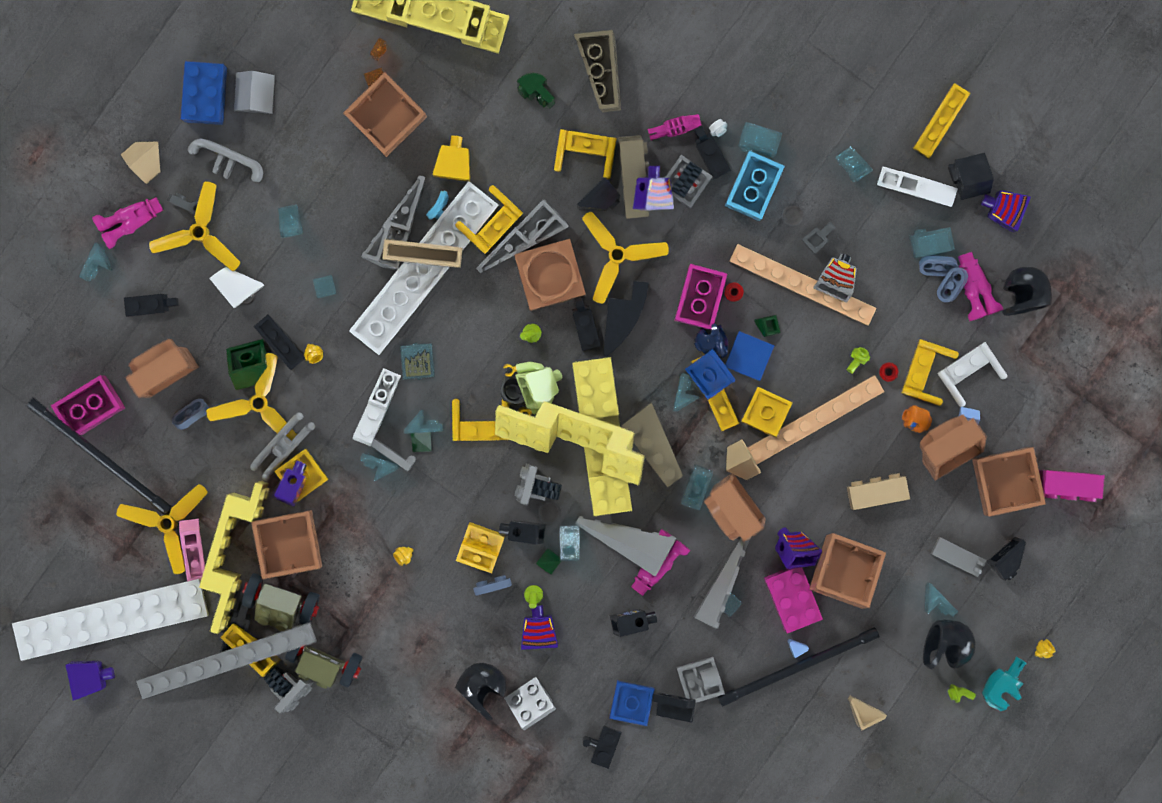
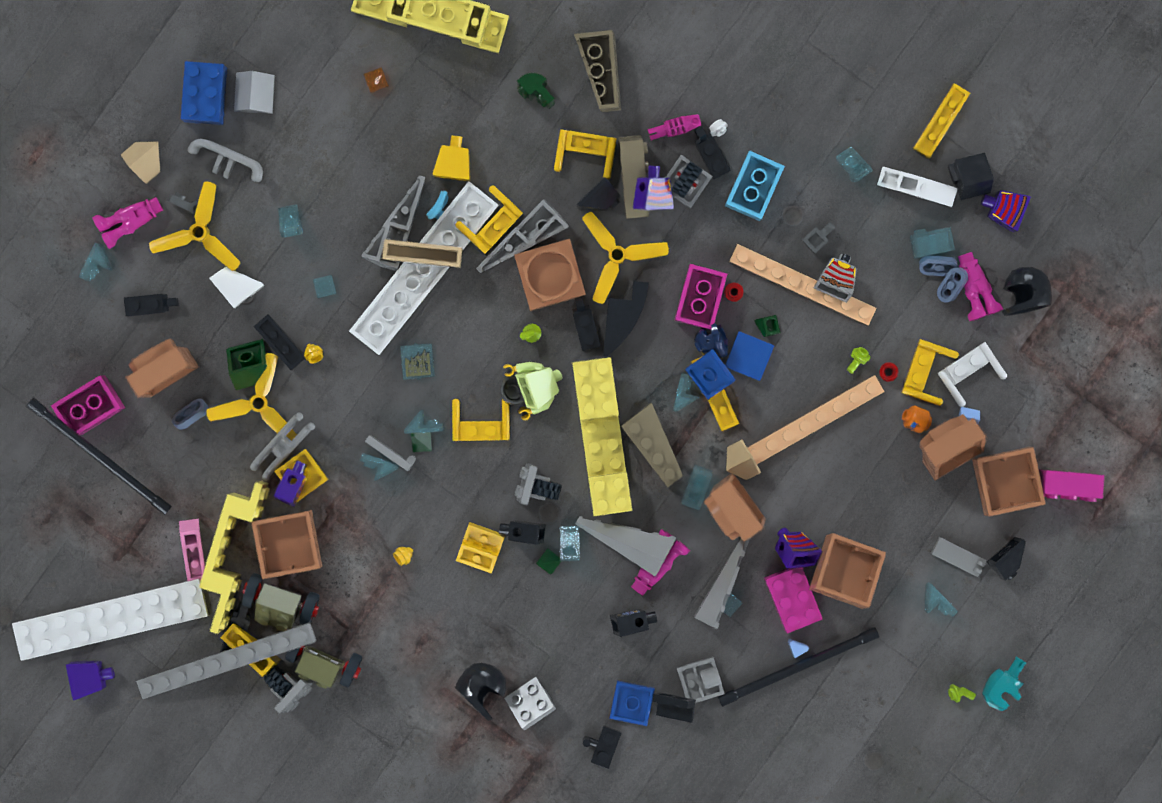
yellow piece [116,484,208,574] -> none
nougat container [344,72,427,157] -> none
white slope [353,368,401,446] -> none
clear orange tile [370,38,387,61] -> none
sand blue plate [473,575,512,596] -> none
light yellow bracket [495,401,644,485] -> none
dark purple torso [521,605,558,650] -> none
lime plate [524,585,543,608] -> none
clear light blue brick [738,122,782,157] -> none
yellow plate [741,387,793,438] -> none
tan brick [847,473,910,510] -> none
tan slope [848,696,887,730] -> none
black piece [923,619,976,669] -> none
yellow plate [1035,639,1056,658] -> none

